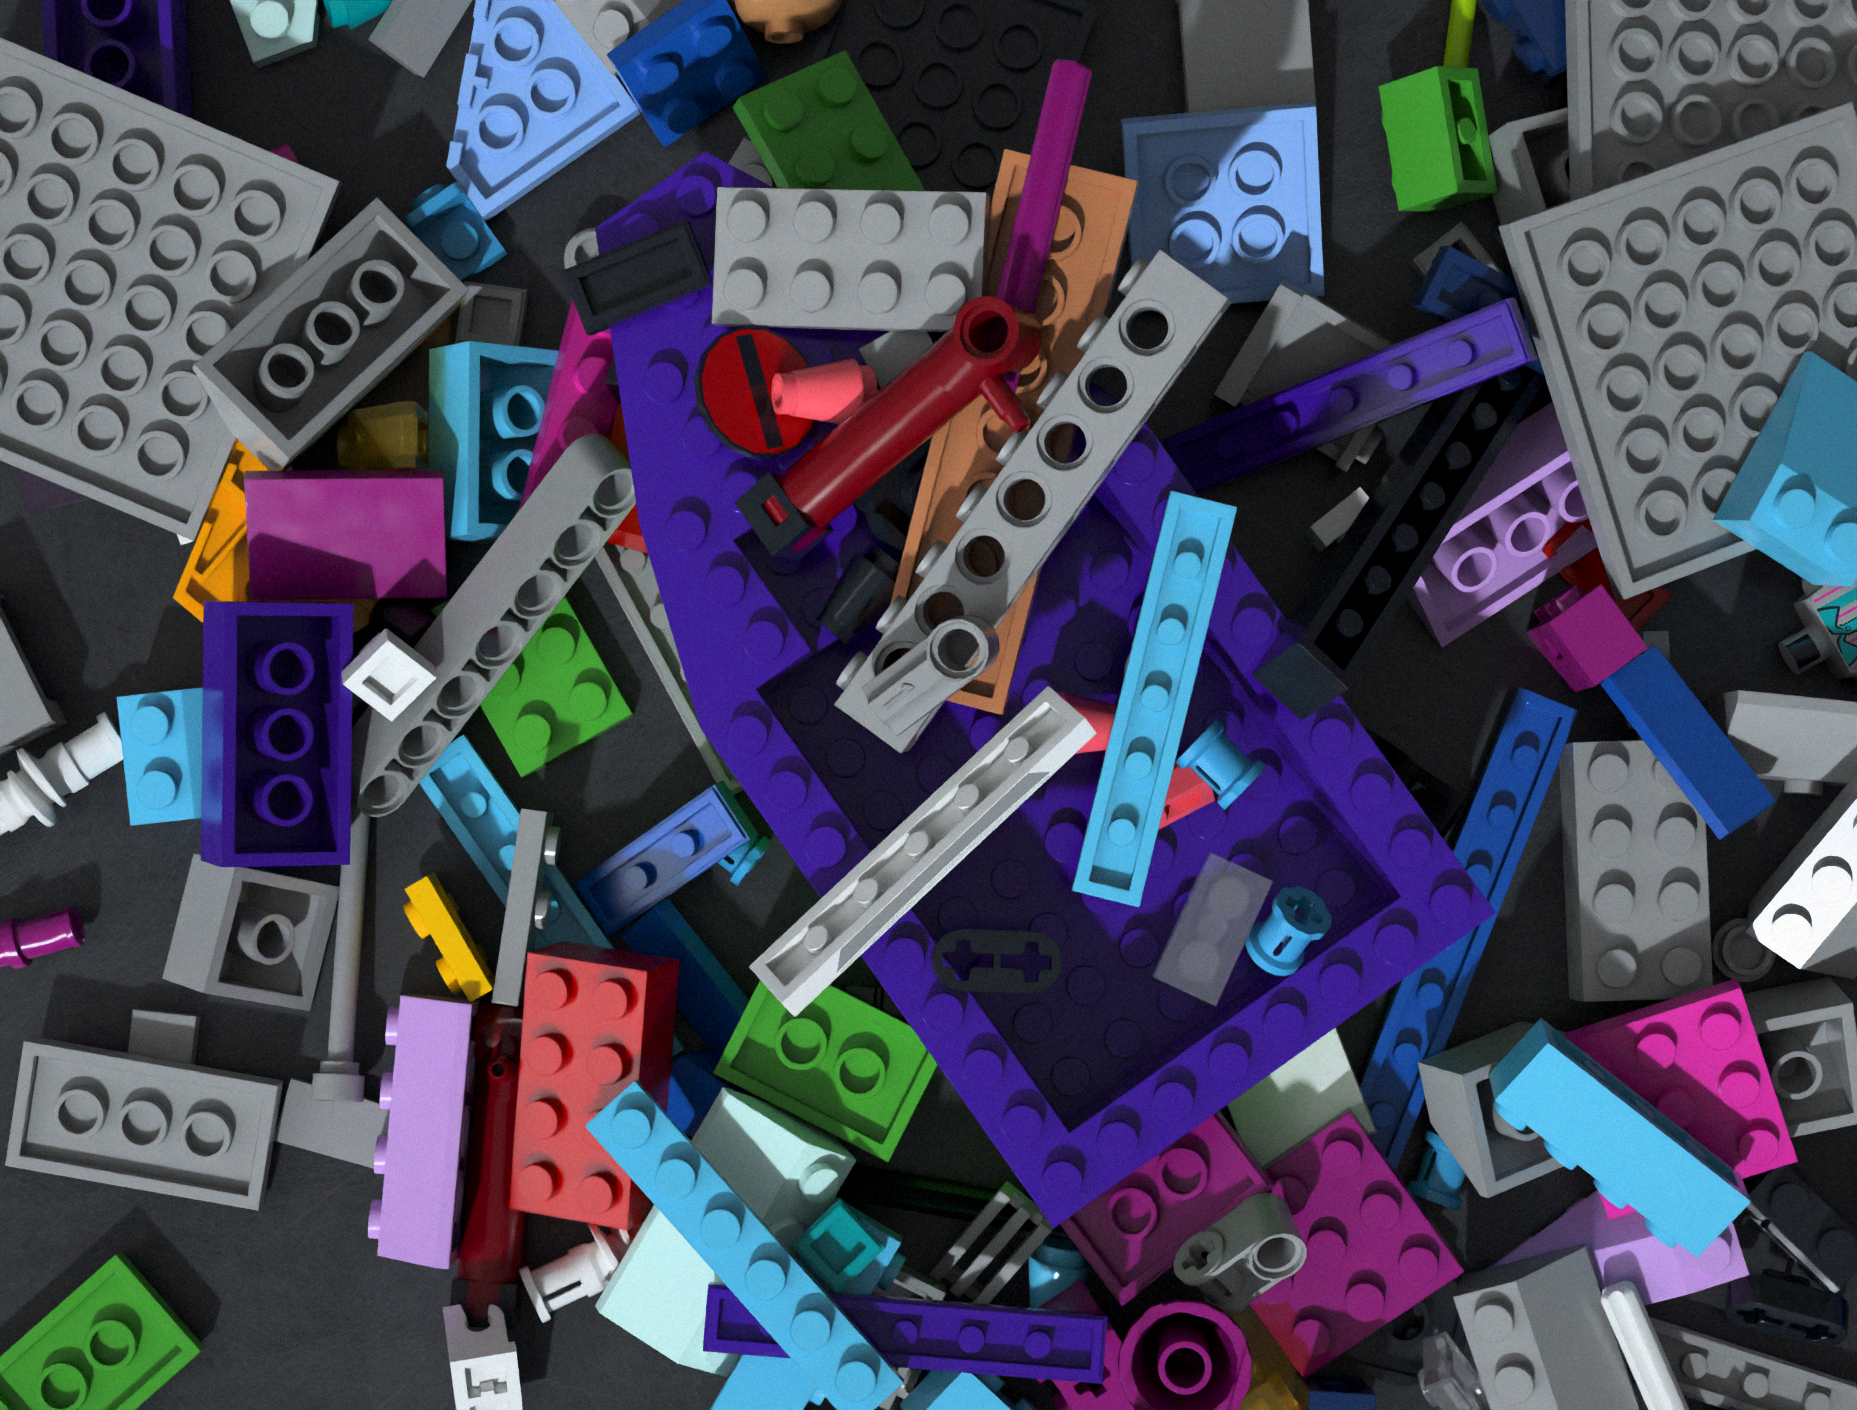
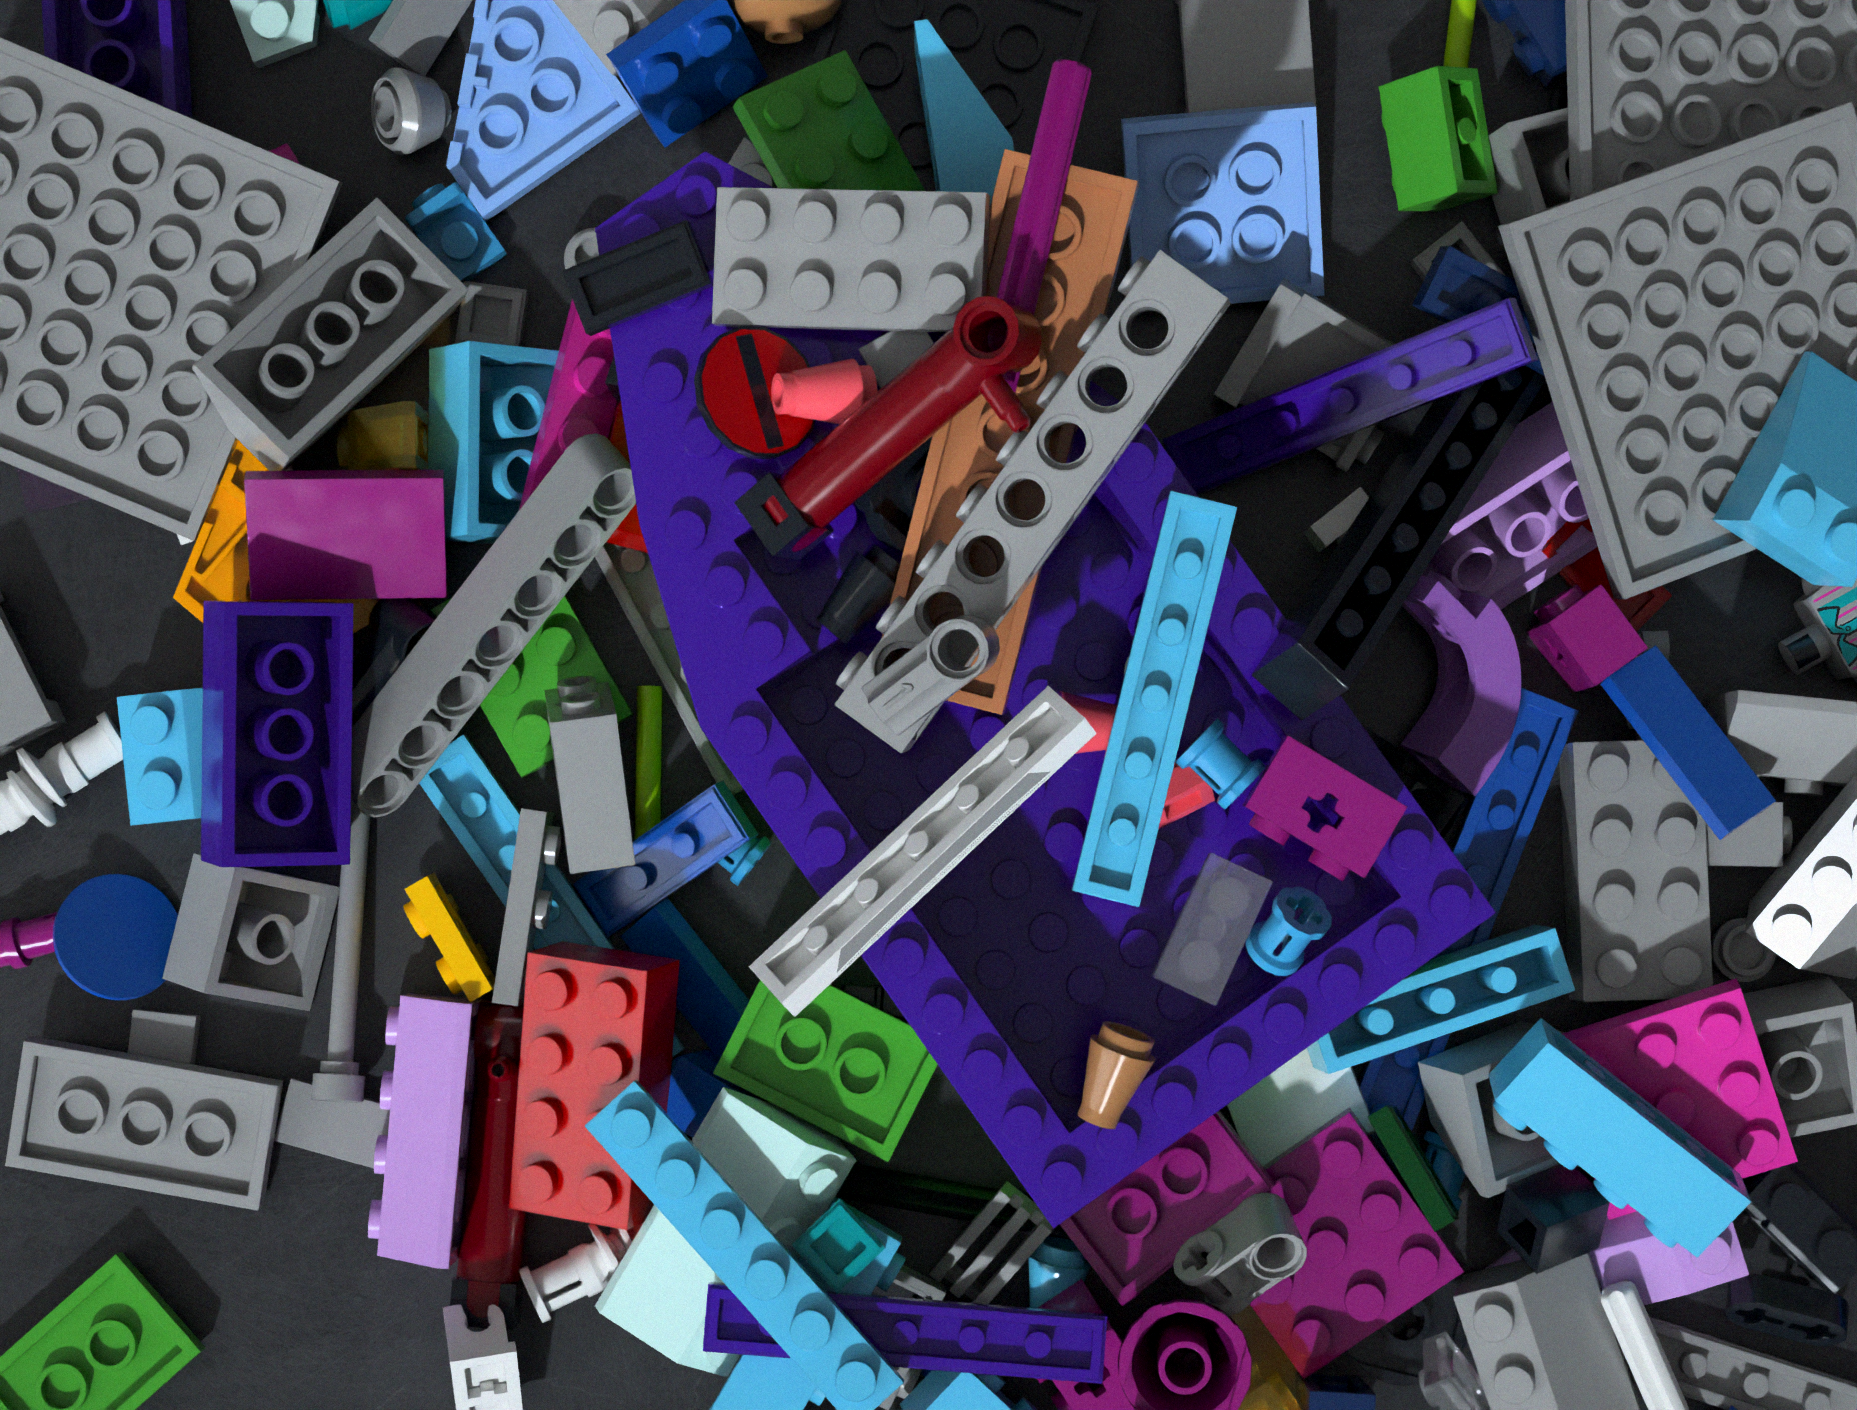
white tile [341,628,437,721] -> none
black beam [931,929,1062,993] -> none
none -> blue piece [52,874,178,1000]
none -> light grey cone [371,67,451,155]
none -> light grey window [545,676,635,874]
none -> lime bar [635,686,662,840]
none -> medium azure slope [914,19,1014,205]
none -> medium nougat cone [1077,1021,1156,1129]
none -> magenta brick [1242,735,1407,881]
none -> medium azure brick [1307,925,1575,1074]
none -> dark green tile [1367,1105,1460,1232]
none -> medium lavender arch [1401,571,1522,796]
none -> black brick [1497,1164,1610,1274]
none -> light grey brick [1706,802,1793,867]

